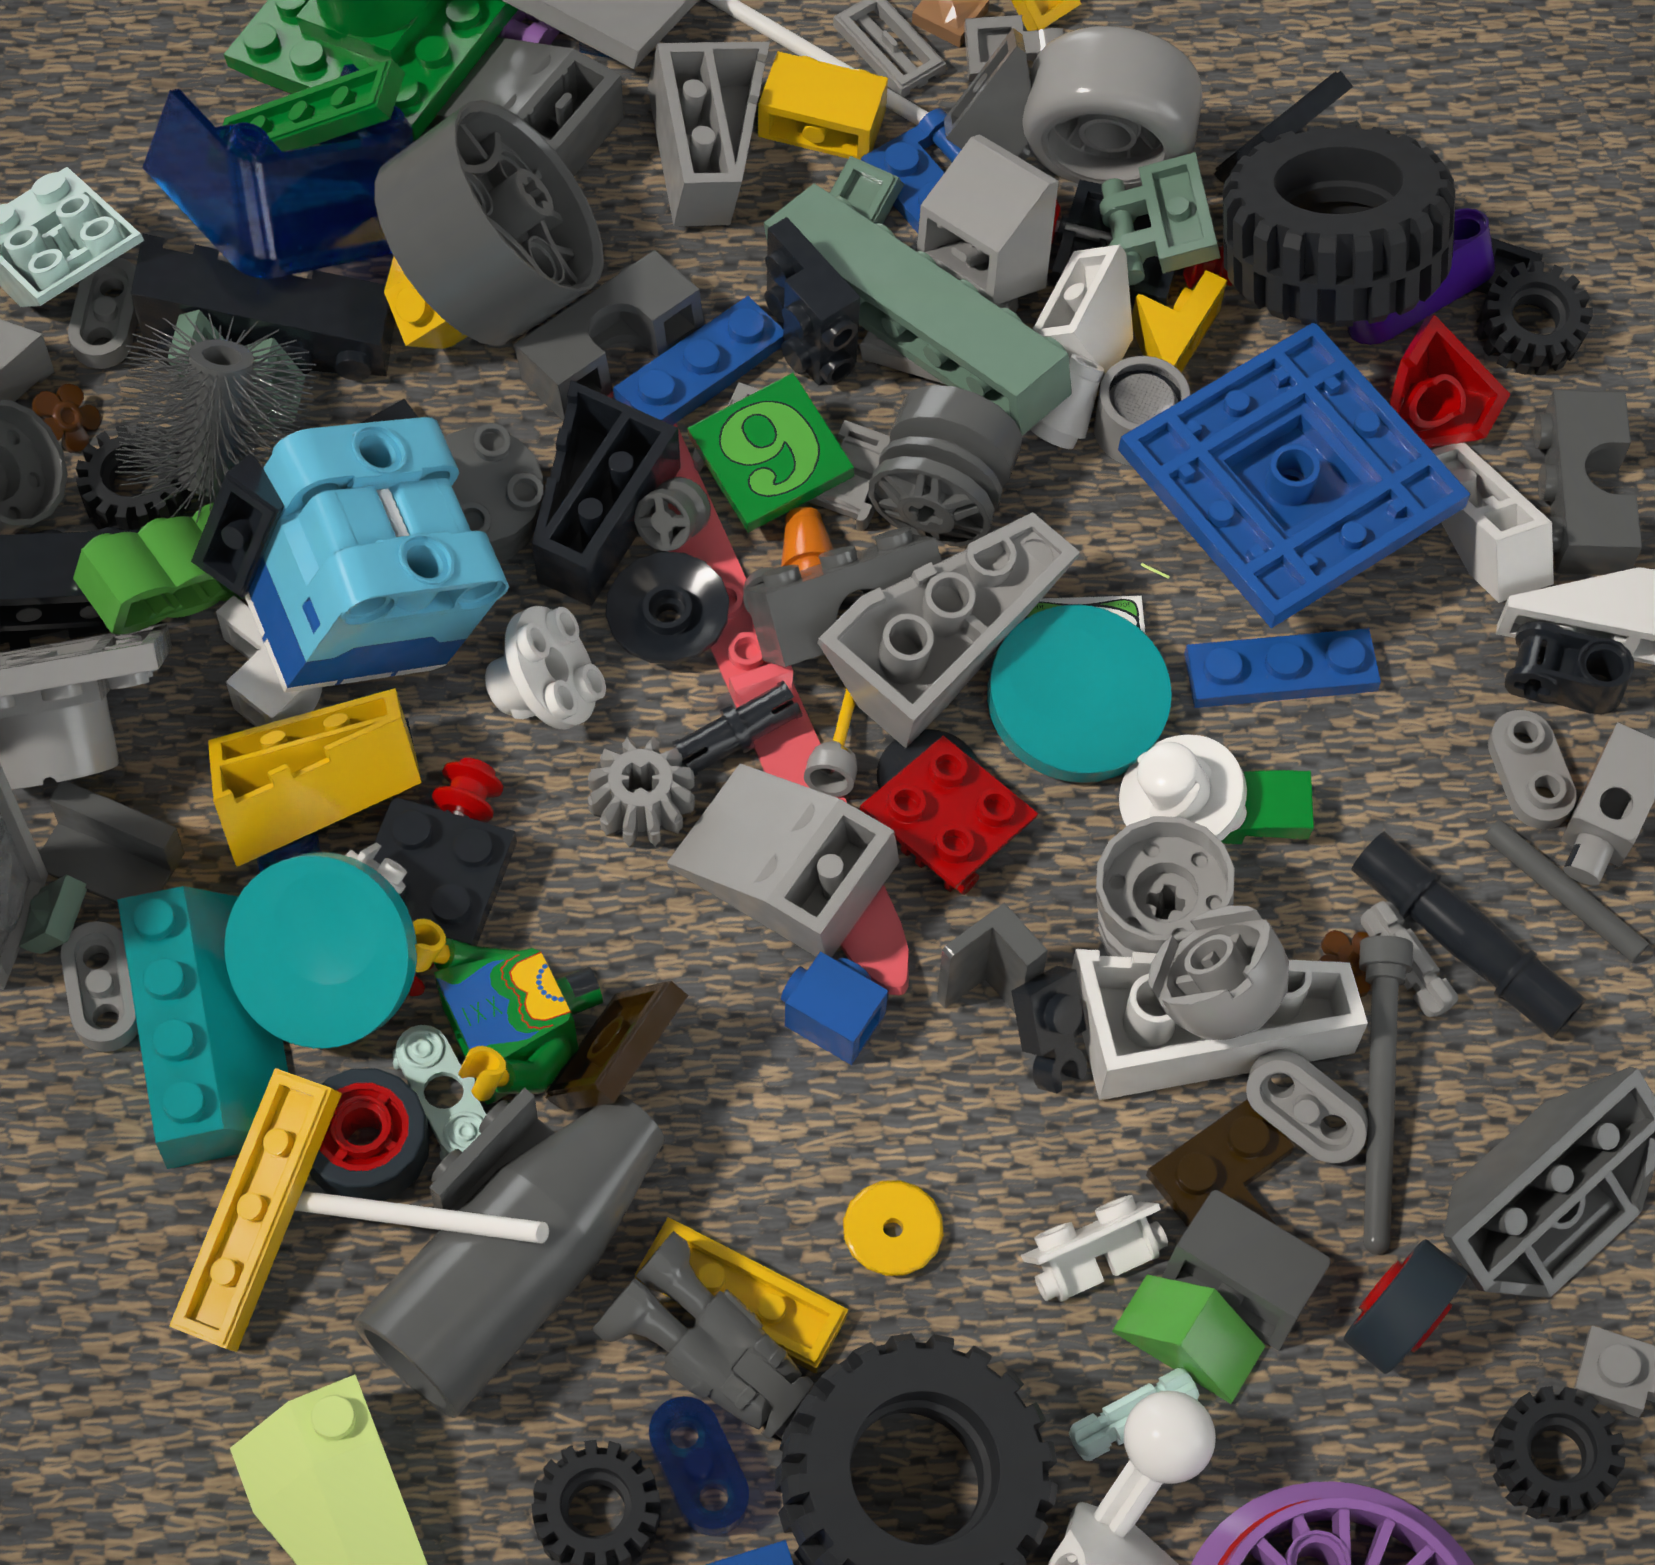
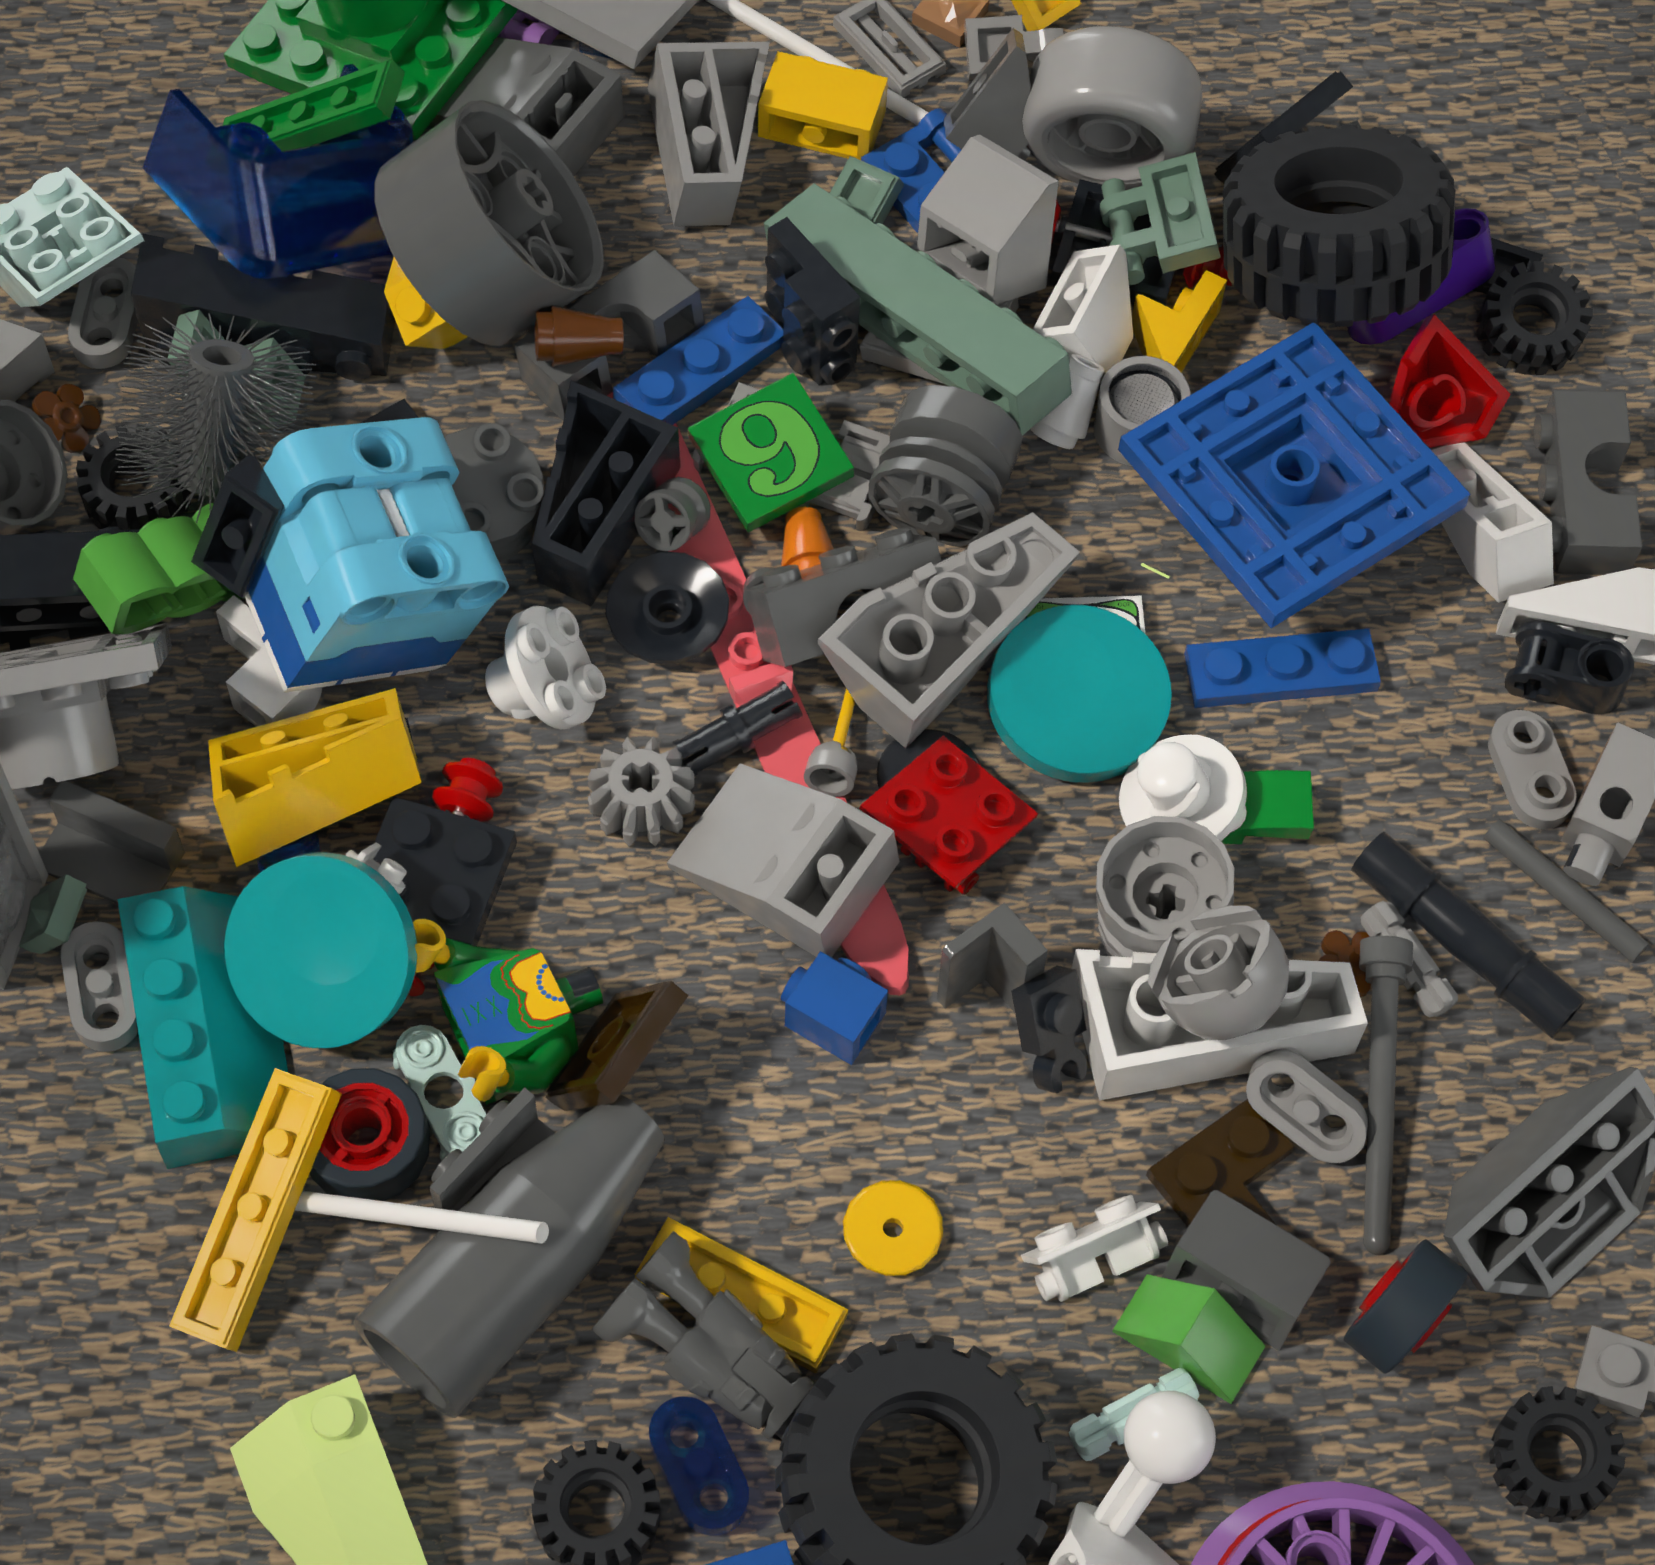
none -> reddish brown cone [535,306,624,367]

